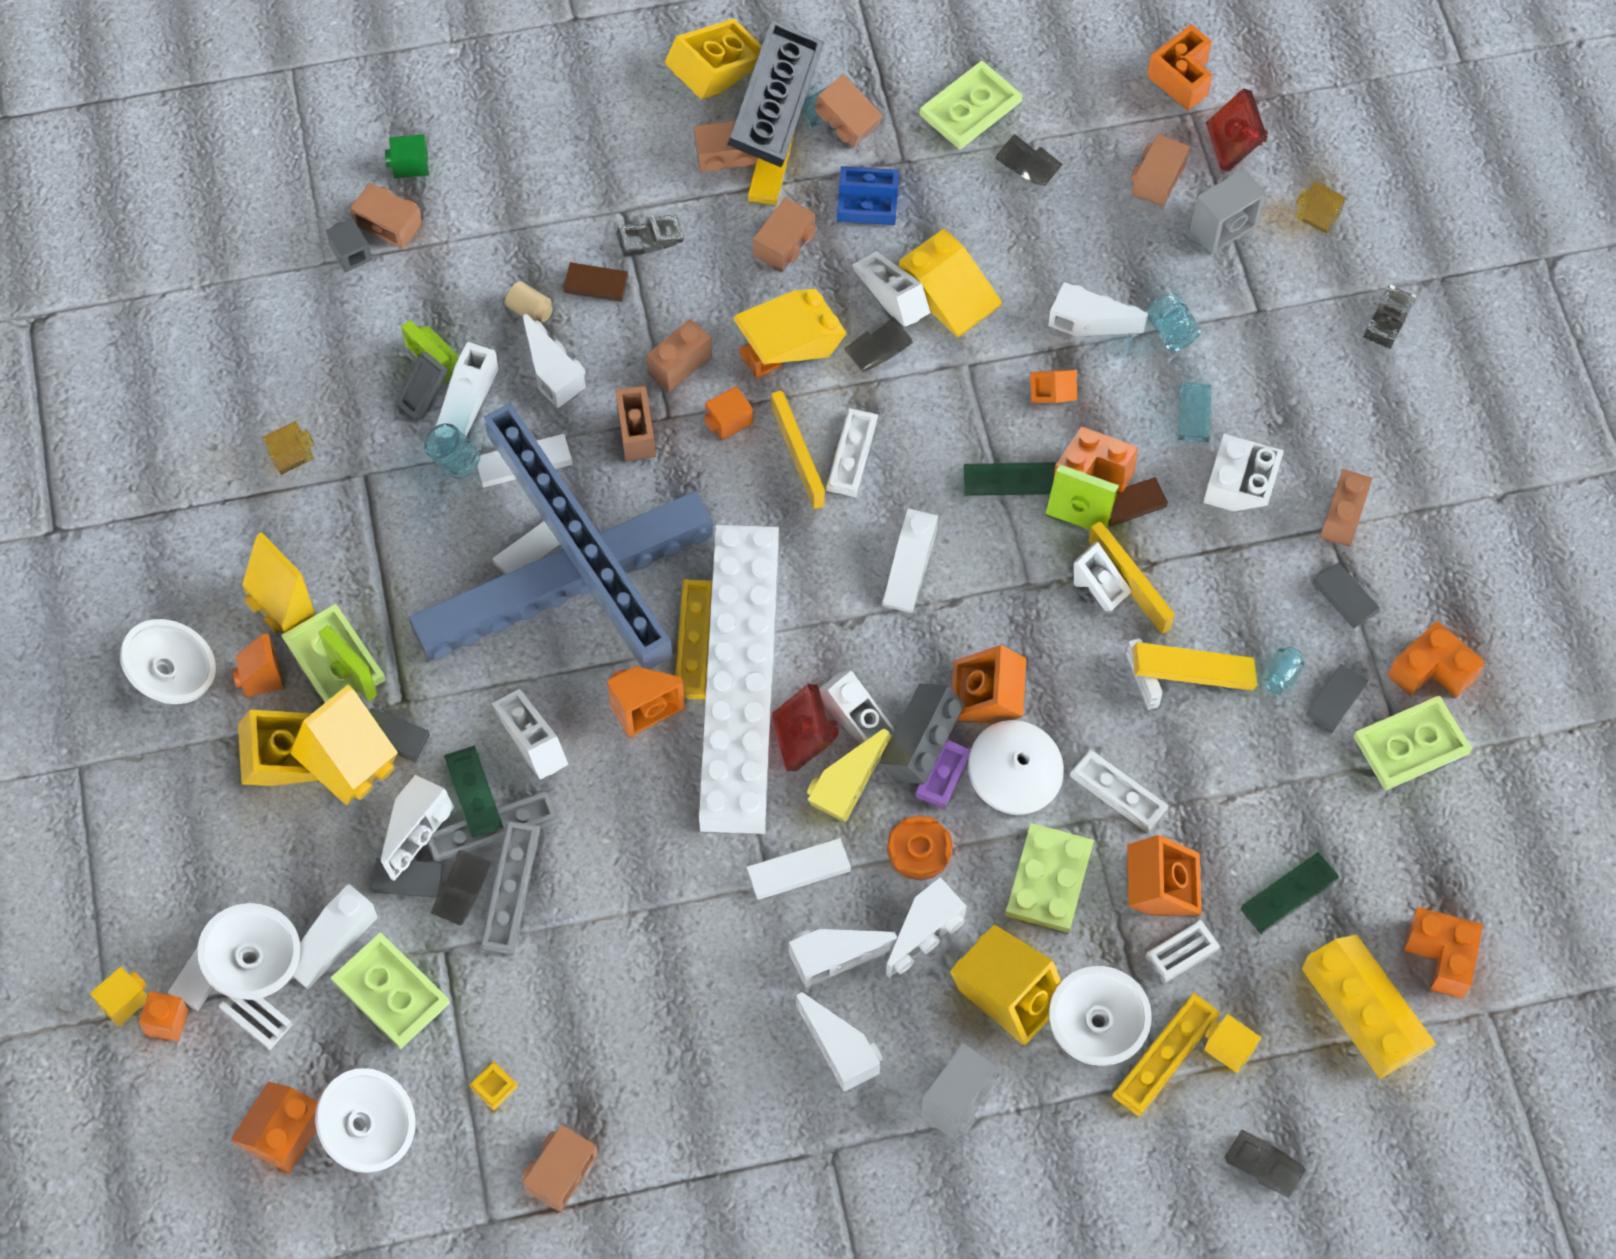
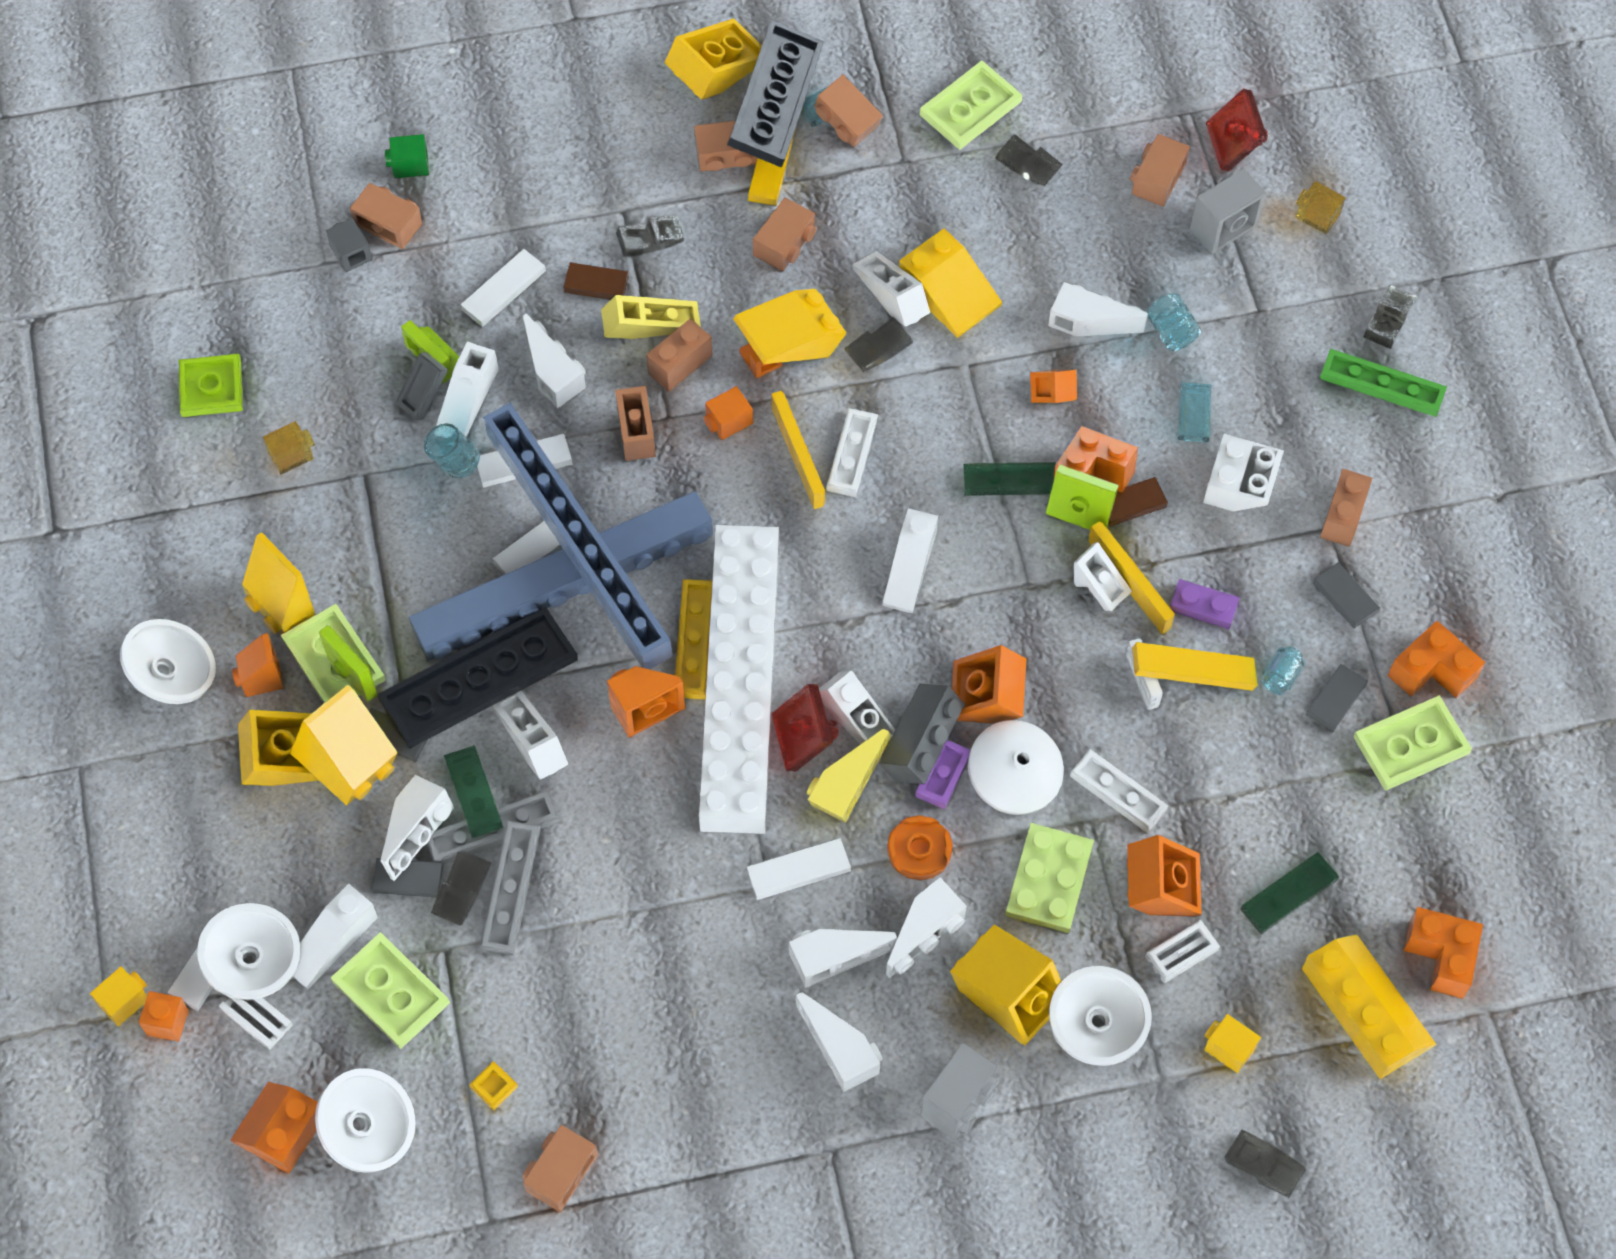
tan brick [505,281,553,323] -> none
blue slope [837,166,899,225] -> none
yellow tile [1112,992,1221,1117] -> none
orange brick [1147,24,1213,111] -> none
none -> lime plate [178,354,243,417]
none -> black plate [377,607,578,749]
none -> white tile [460,249,546,327]
none -> light yellow slope [601,295,701,339]
none -> medium lavender plate [1170,579,1240,629]
none -> bright green plate [1320,348,1447,417]

